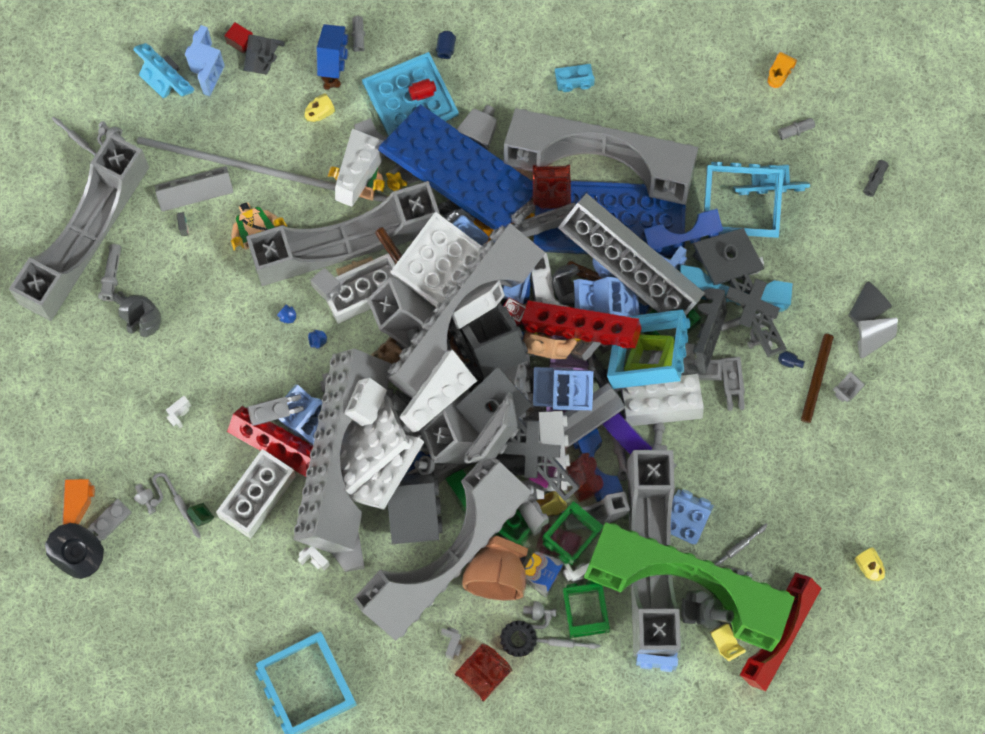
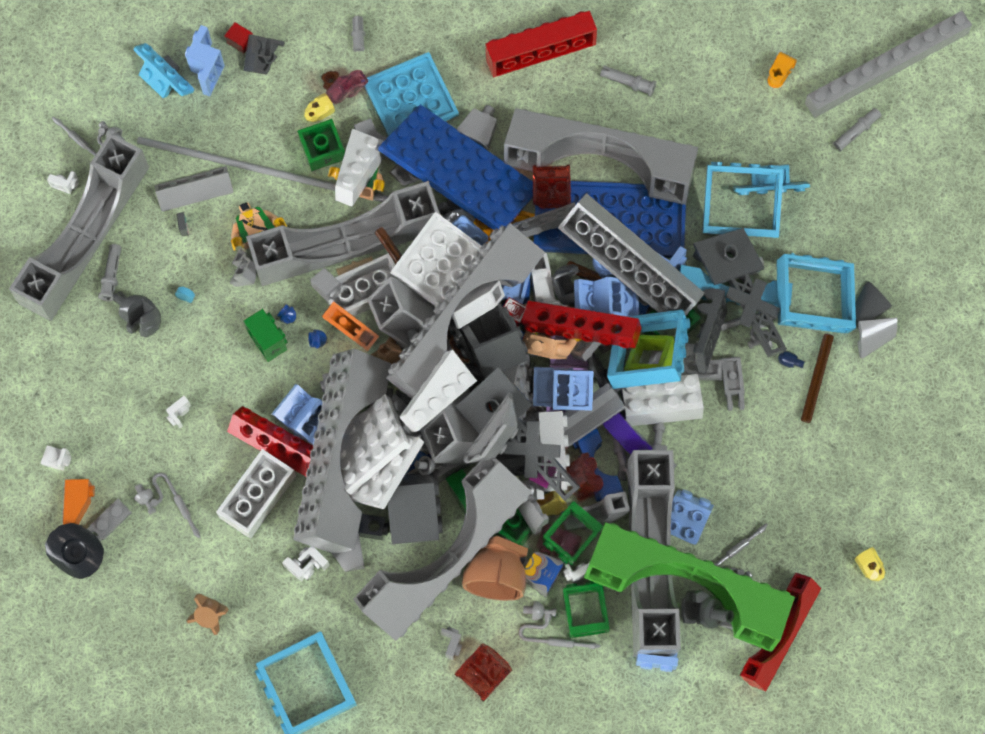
dark green plate [187,503,214,527] -> none
light grey hinge [247,394,304,426] -> none
blue brick [317,24,348,78] -> none
white brick [344,378,387,426] -> none
yellow plate [386,172,408,191] -> none
red brick [408,78,437,101] -> none
dark blue brick [436,31,456,59] -> none
black tyre [500,621,537,657] -> none
light grey axle [511,200,536,225] -> none
medium azure bracket [555,64,595,92] -> none
blue arch [643,209,723,253] -> none
light yellow bracket [710,623,746,661] -> none
light grey axle [778,118,815,140] -> none
light grey bracket [833,372,866,402] -> none
dark grey pin [863,160,889,197] -> none
none -> white bracket [41,445,71,471]
none -> white bracket [47,171,79,194]
none -> medium azure tile [175,287,195,303]
none -> medium nougat piece [186,593,229,635]
none -> light grey slope [230,249,256,287]
none -> green brick [243,308,288,362]
none -> white bracket [282,557,315,582]
none -> green brick [297,119,345,172]
none -> orange slope [322,301,379,351]
none -> clear pink brick [326,70,368,104]
none -> black brick [358,514,389,540]
none -> red brick [485,10,597,78]
none -> light grey pin [600,65,657,97]
none -> medium azure window [777,253,856,333]
none -> light grey brick [805,11,972,118]
none -> light grey pin [833,108,881,152]

